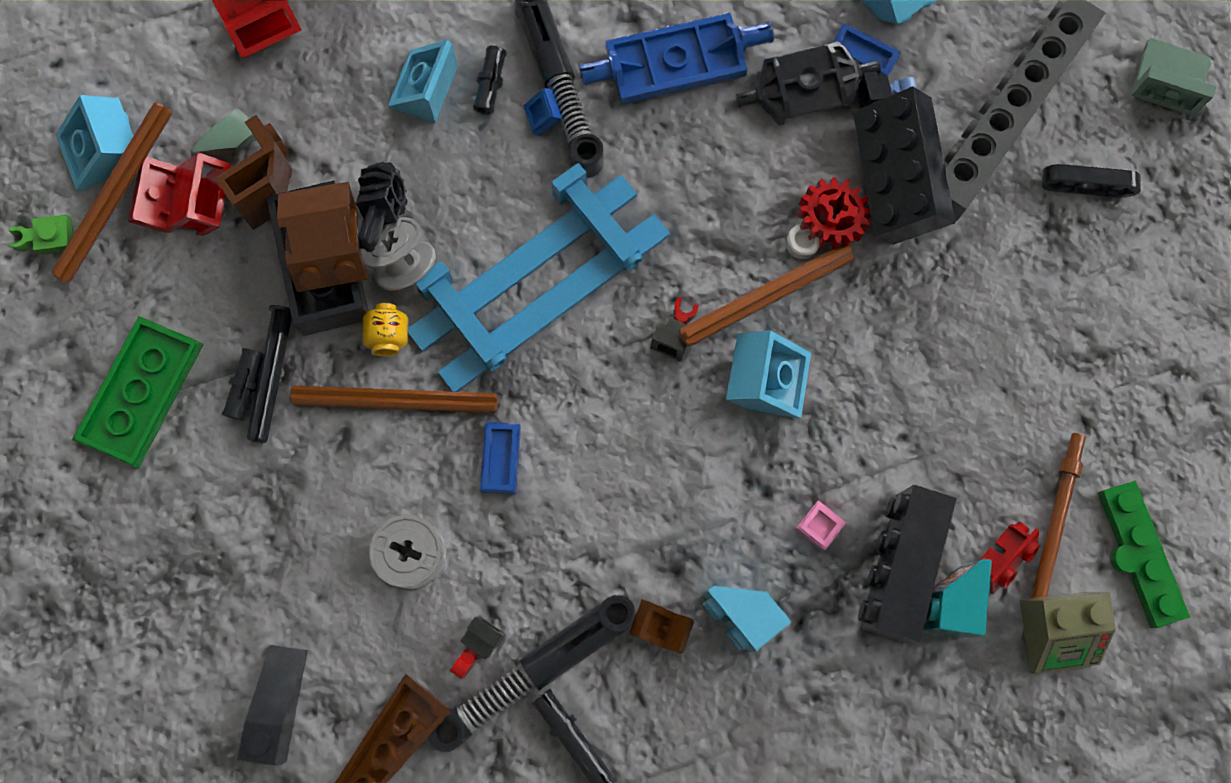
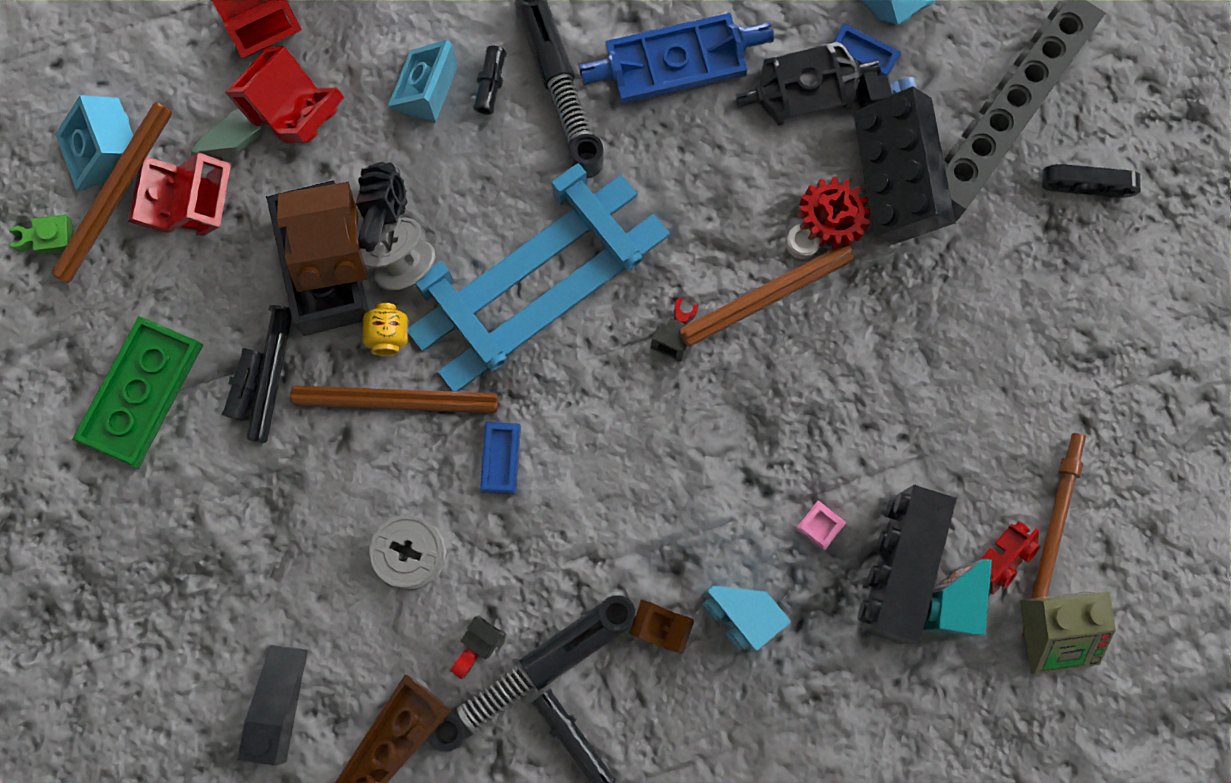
reddish brown piece [215,115,292,230] -> none
blue tile [523,88,562,135] -> none
medium azure slope [726,331,811,418] -> none
green hinge [1097,481,1191,628] -> none
sand green bracket [1131,38,1216,116] -> none
none -> red piece [225,46,344,144]

